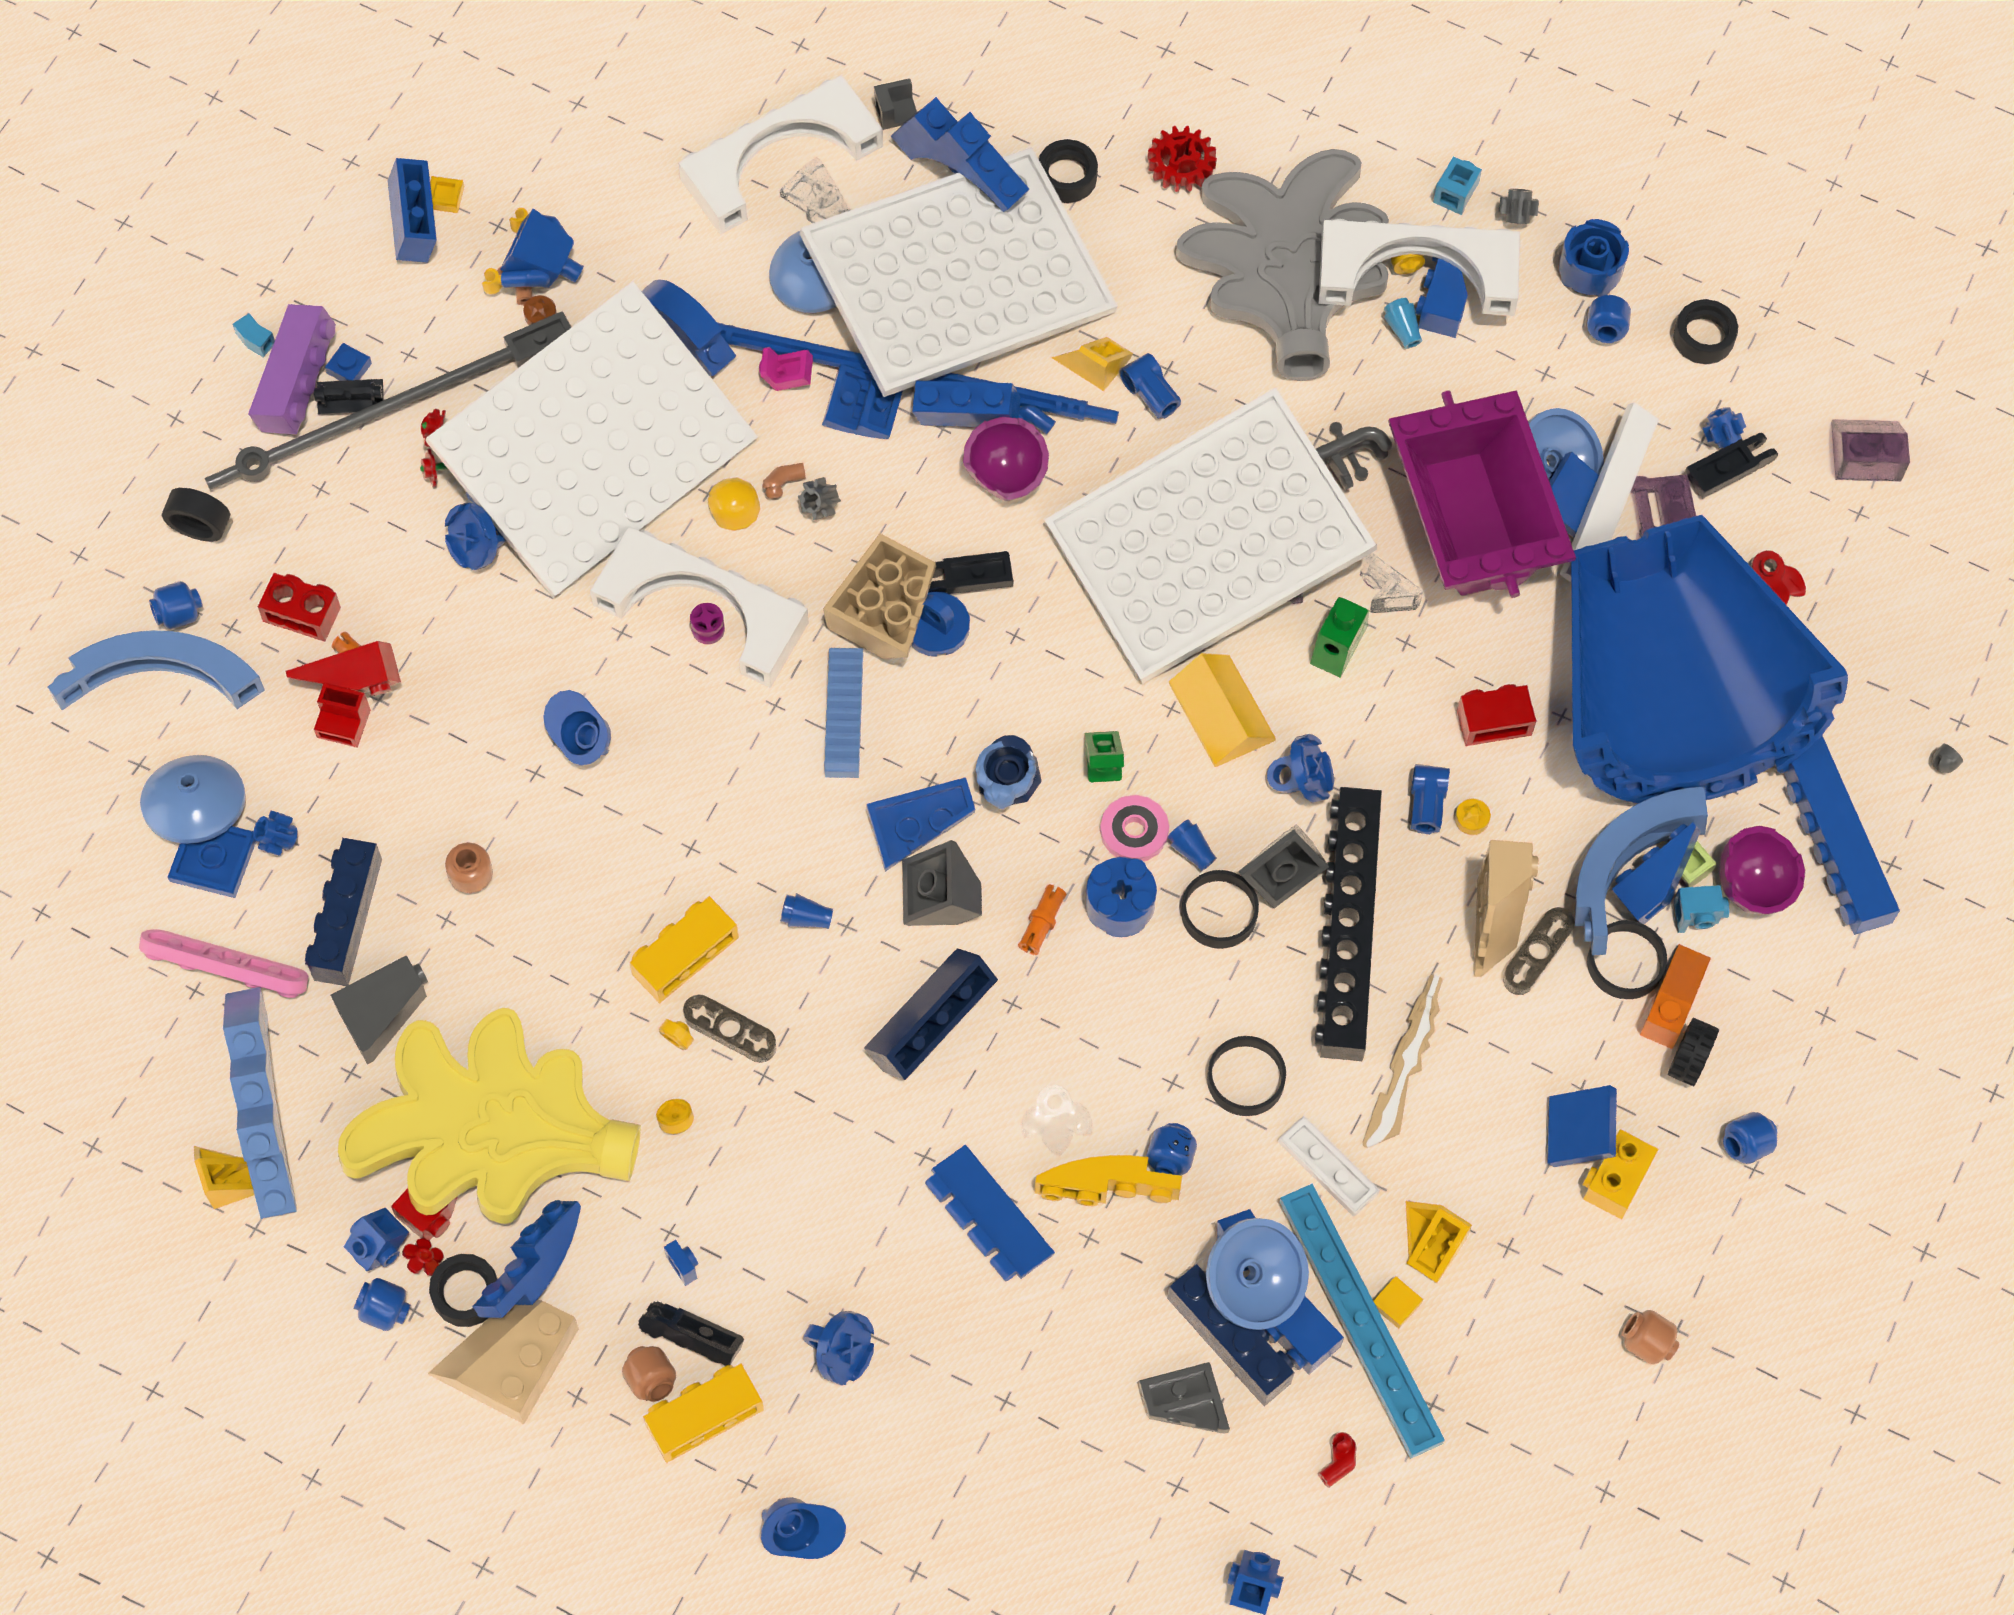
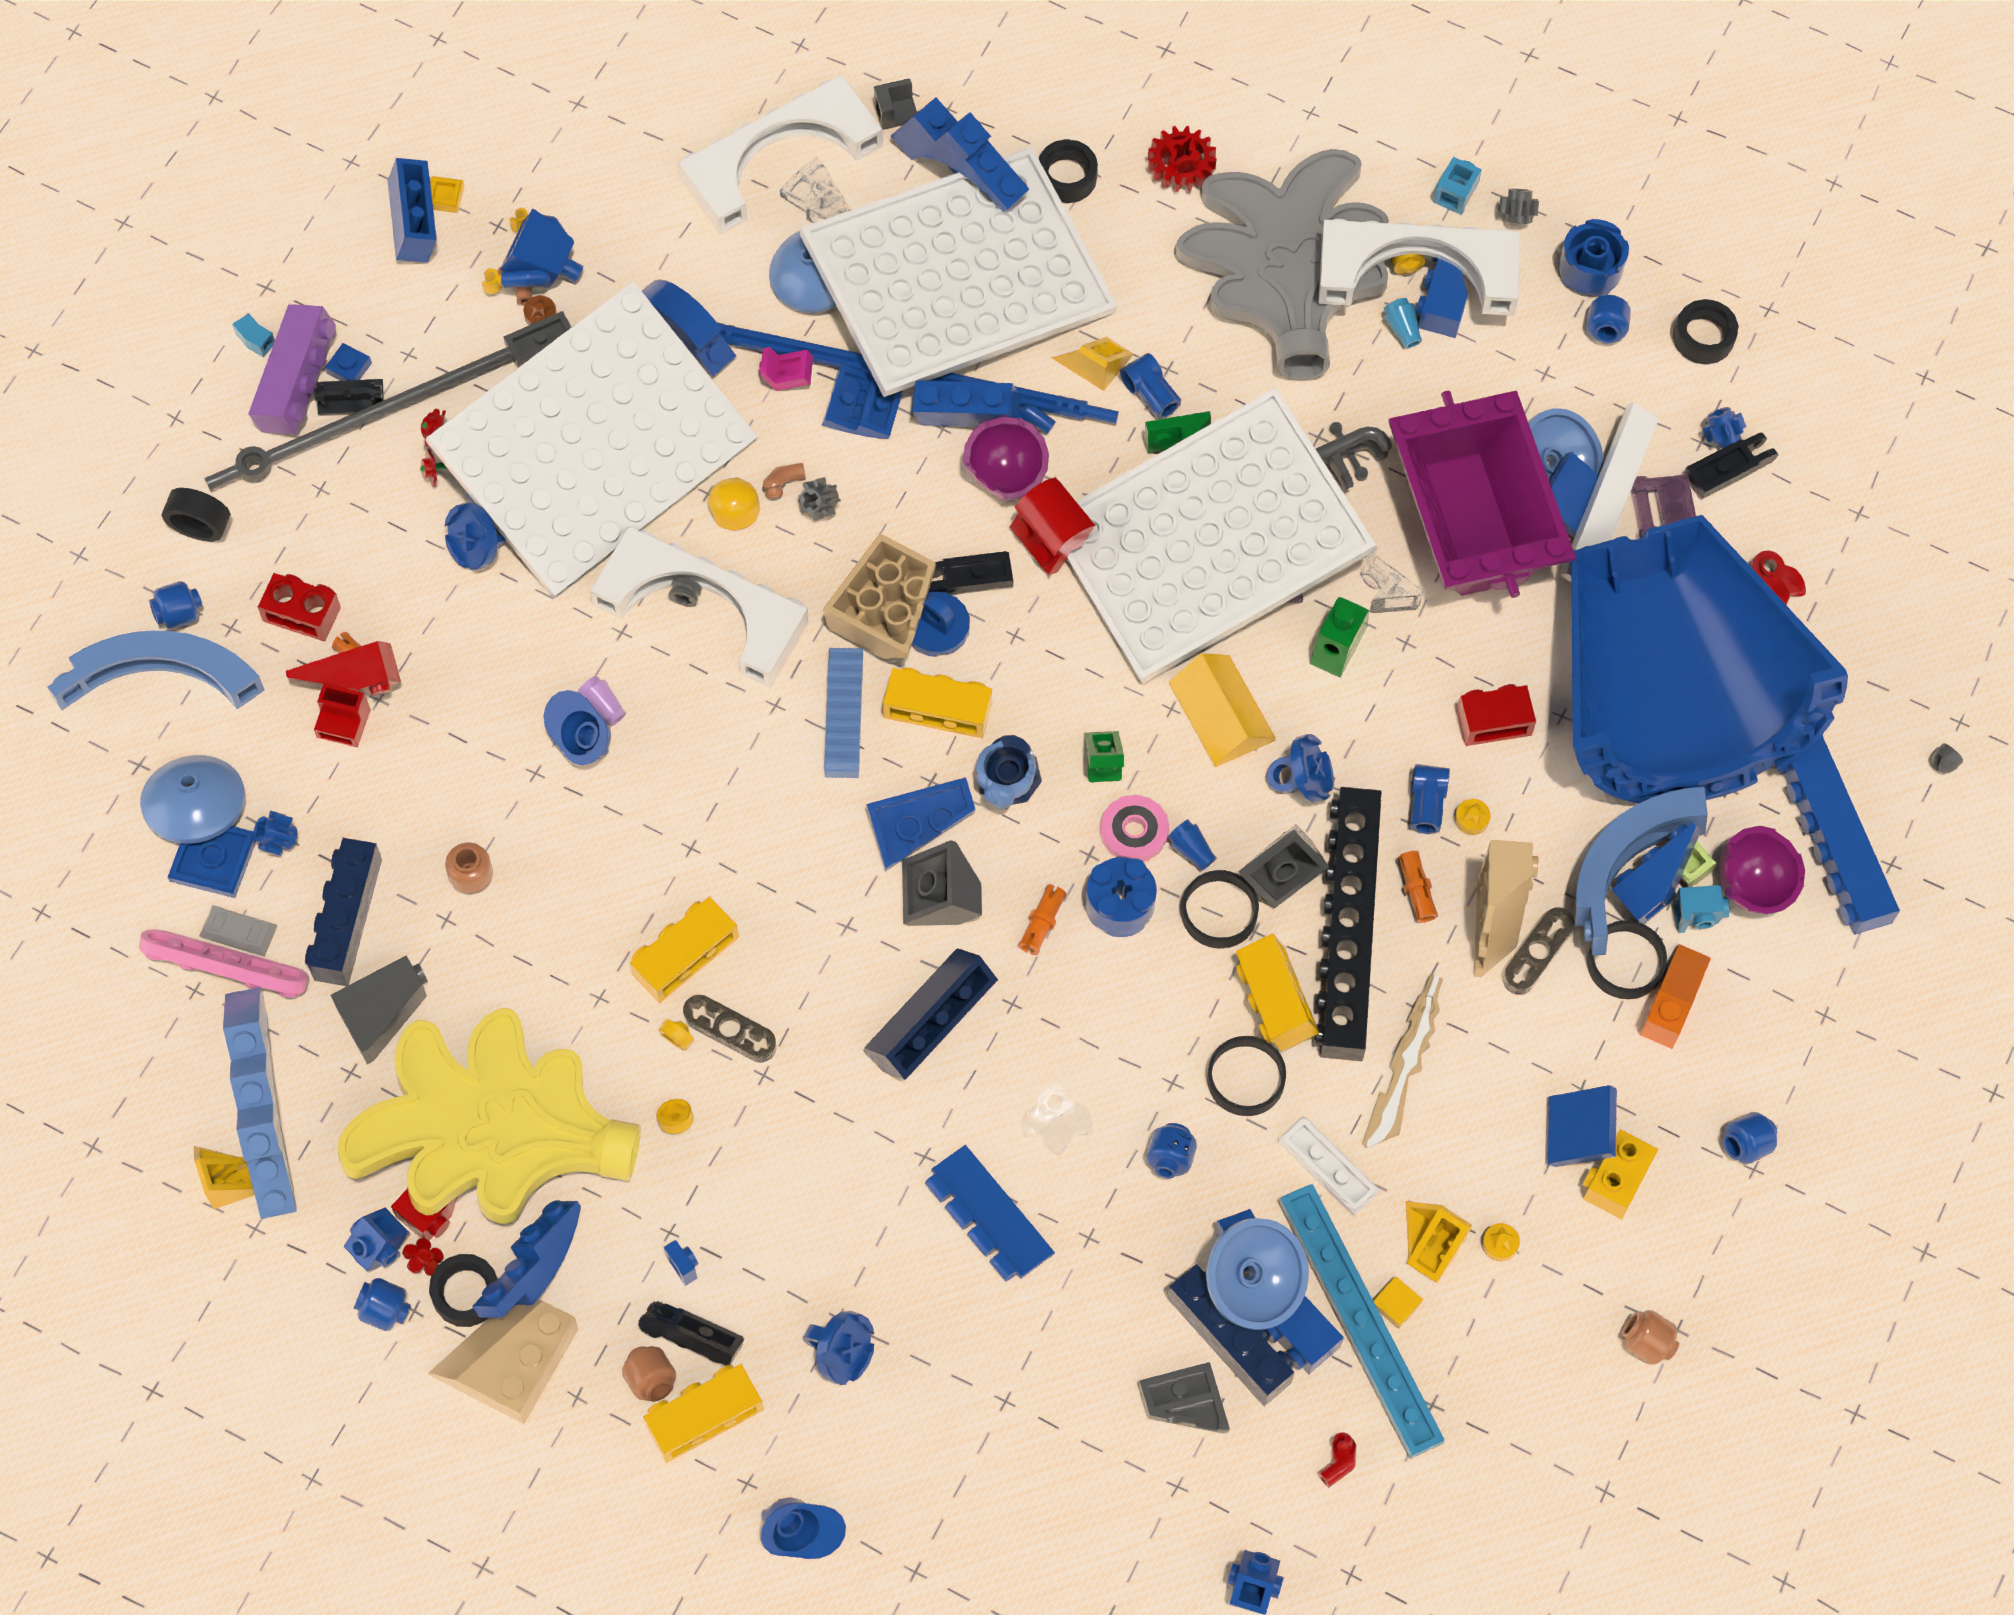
magenta wheel [690,603,725,645] -> none
blue cone [780,893,833,929] -> none
yellow slope [1035,1155,1182,1206] -> none
black tyre [1667,1017,1719,1086] -> none
slope [1831,419,1910,482] -> none
none -> light grey tile [199,905,277,957]
none -> lavender cone [577,676,626,727]
none -> dark grey bush [668,577,702,607]
none -> yellow brick [883,667,992,739]
none -> red brick [1009,477,1096,575]
none -> green slope [1145,411,1211,453]
none -> yellow brick [1236,933,1319,1051]
none -> orange pin [1397,851,1438,923]
none -> yellow tile [1482,1223,1520,1262]

